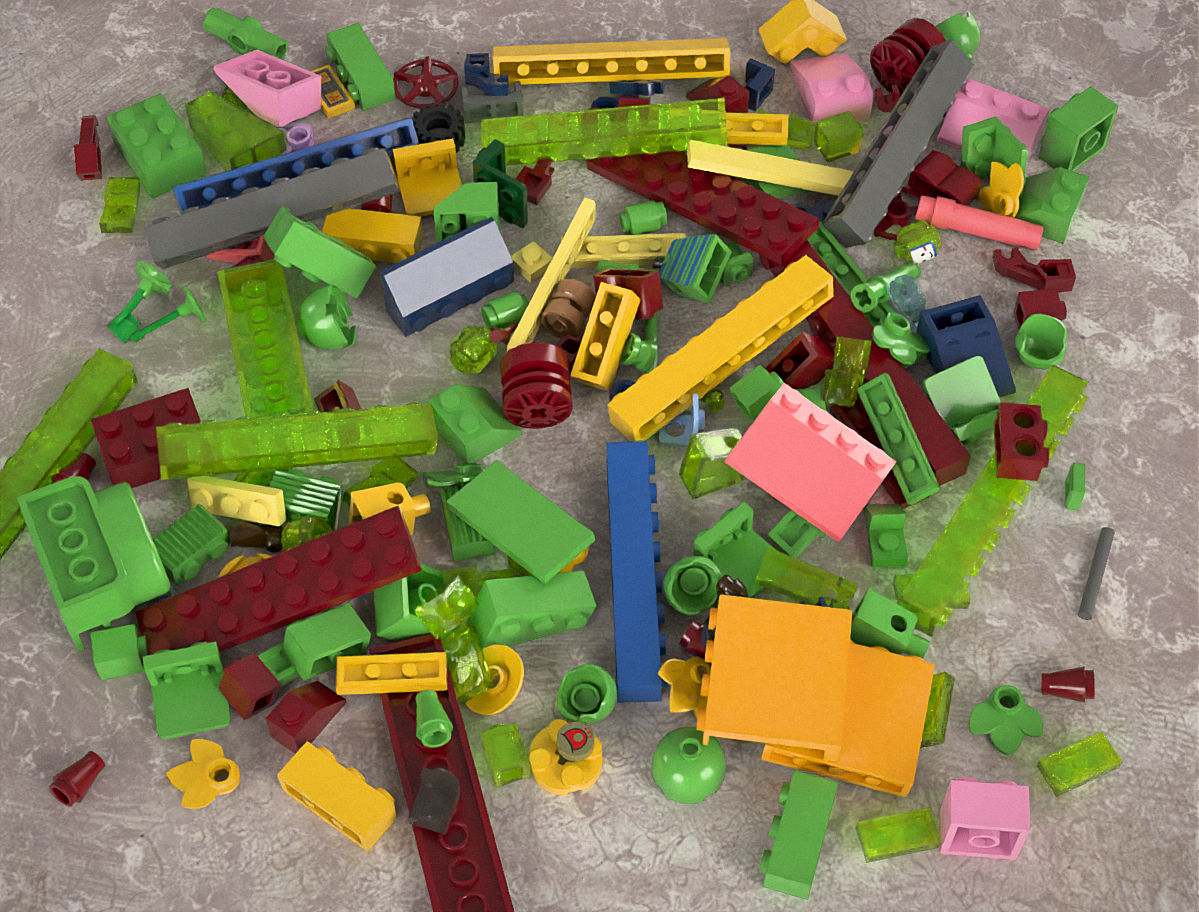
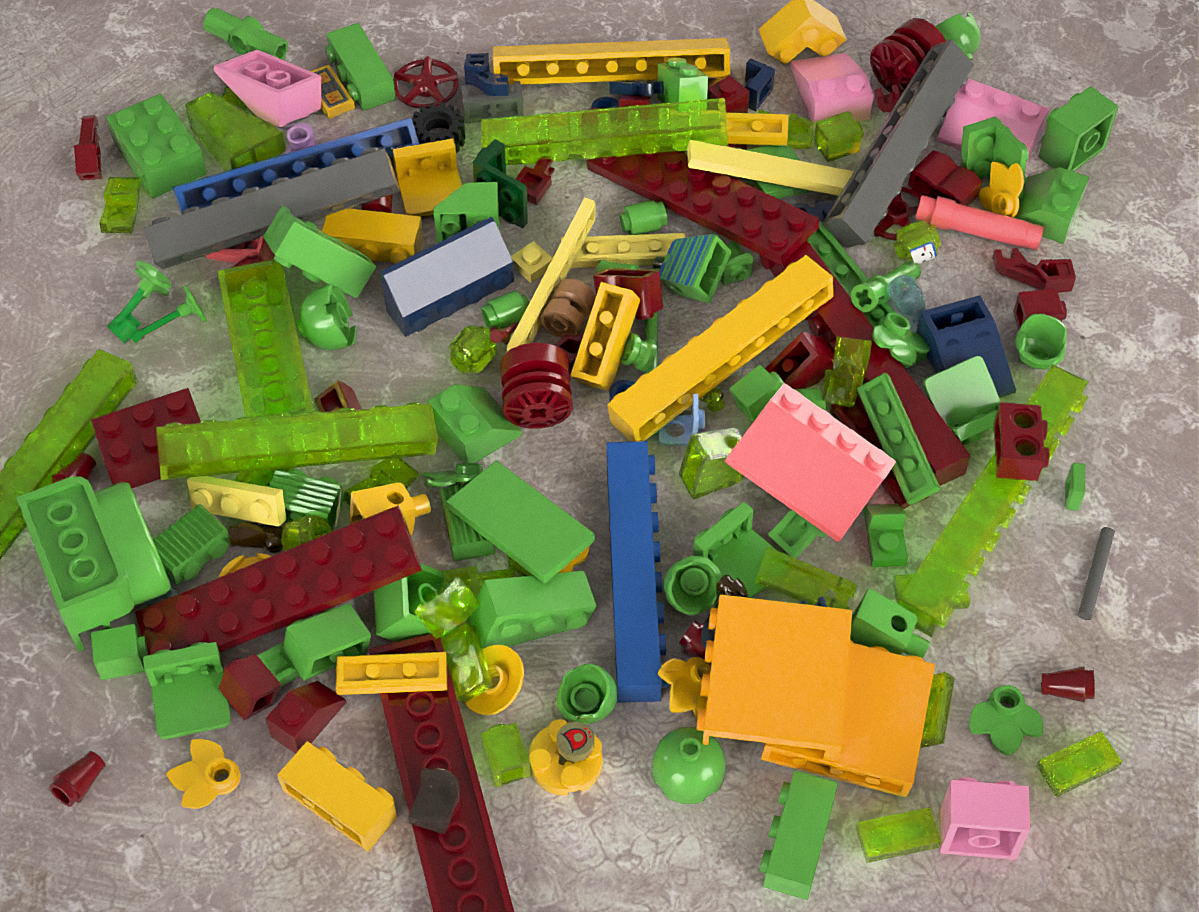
bright green cone [415,690,453,747] -> none
none -> bright green brick [657,58,708,114]

